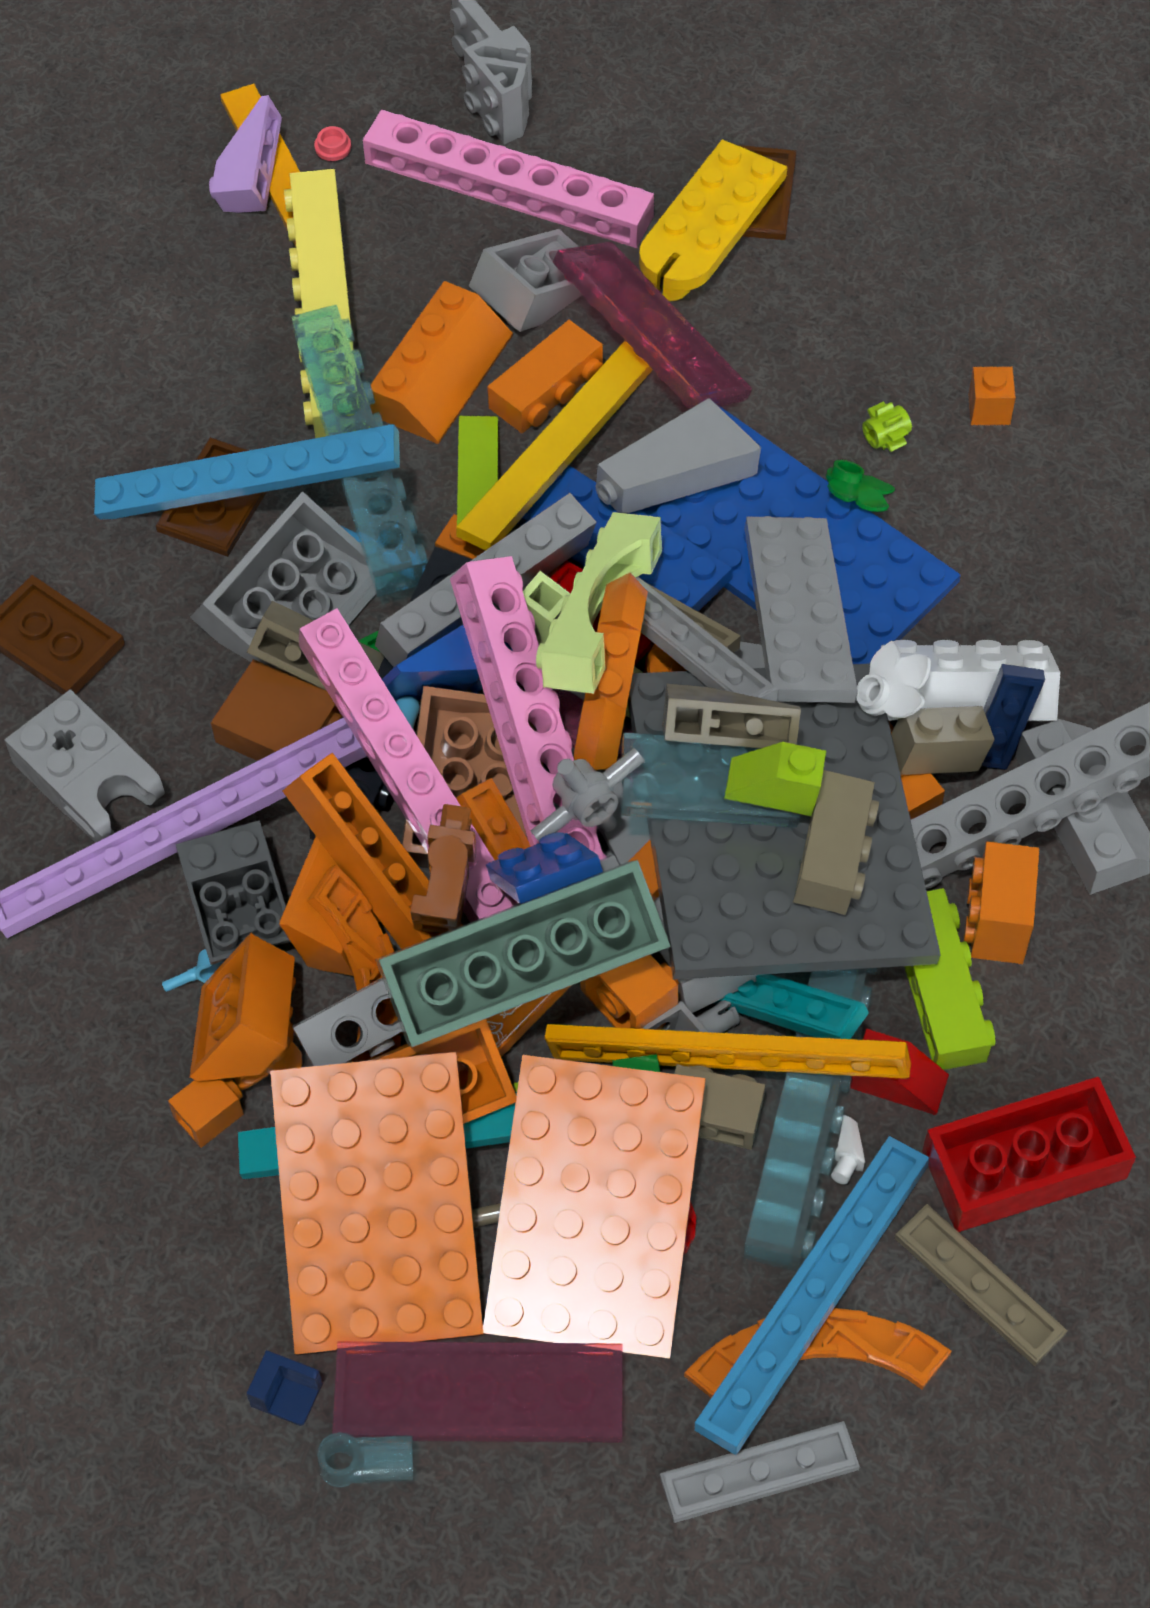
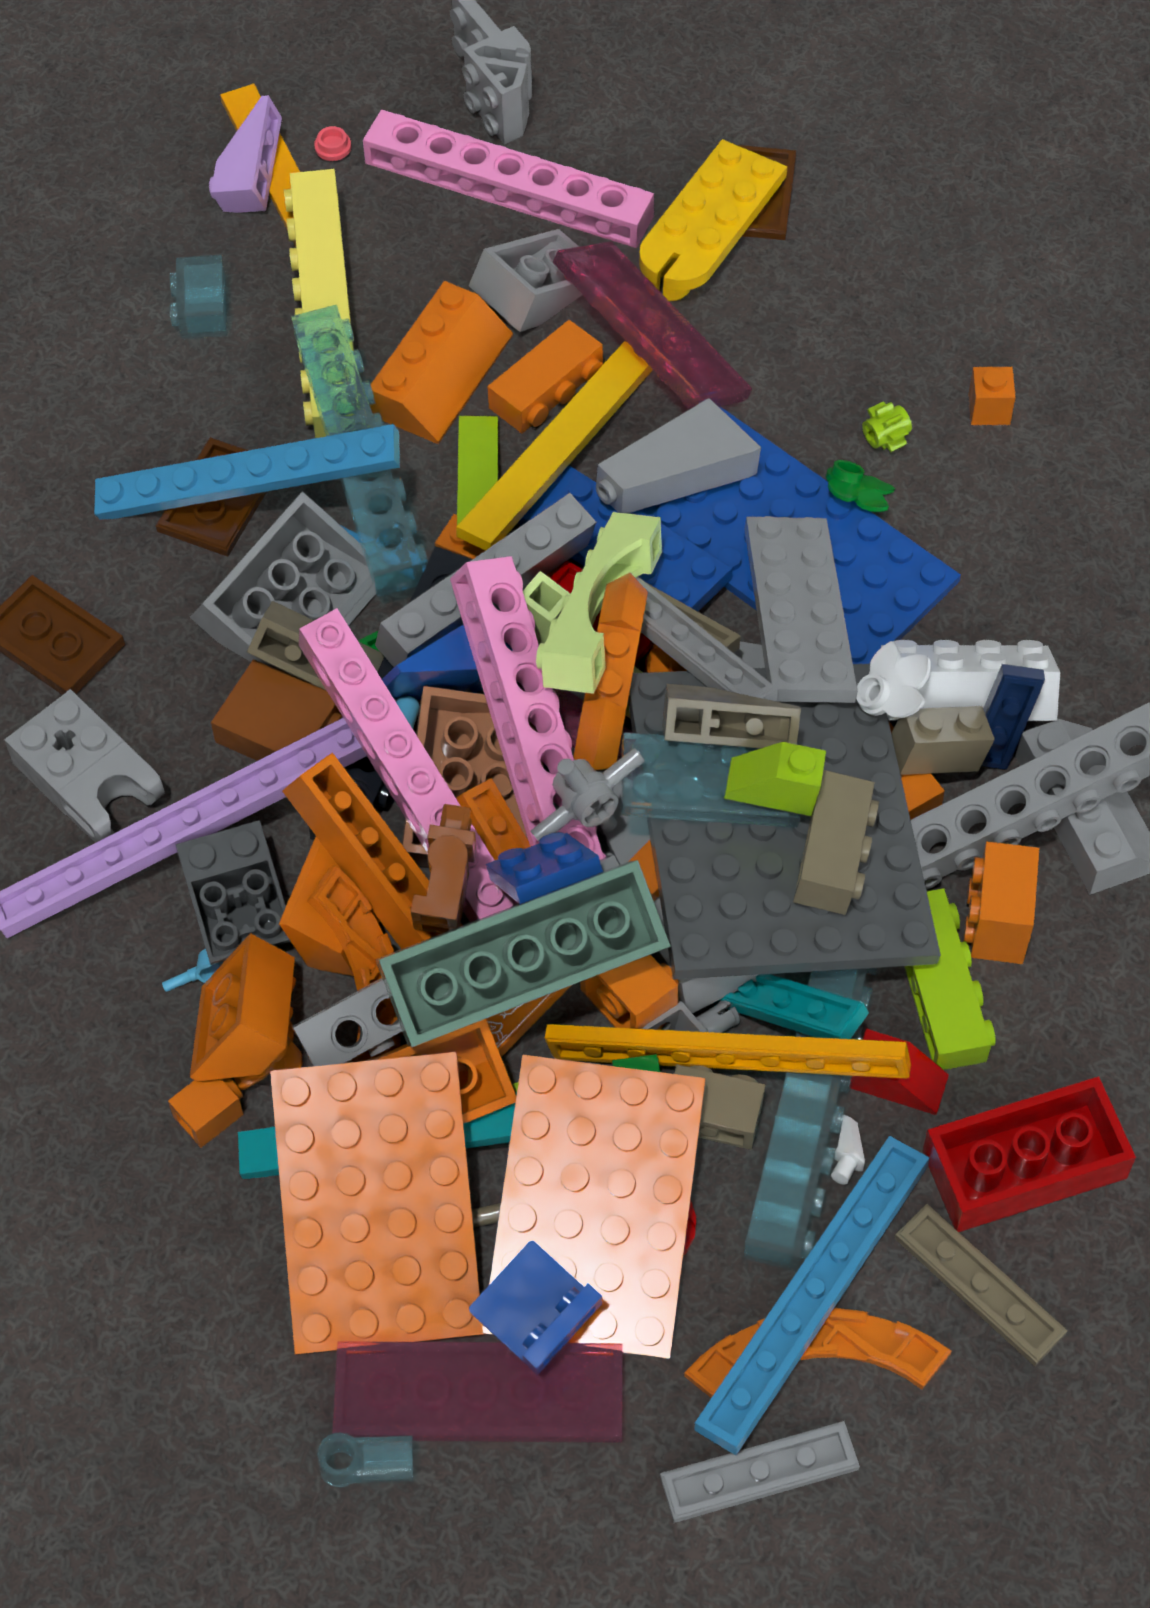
dark blue panel [246,1350,323,1426] -> none
none -> clear light blue brick [170,255,227,339]
none -> blue bracket [469,1241,602,1375]

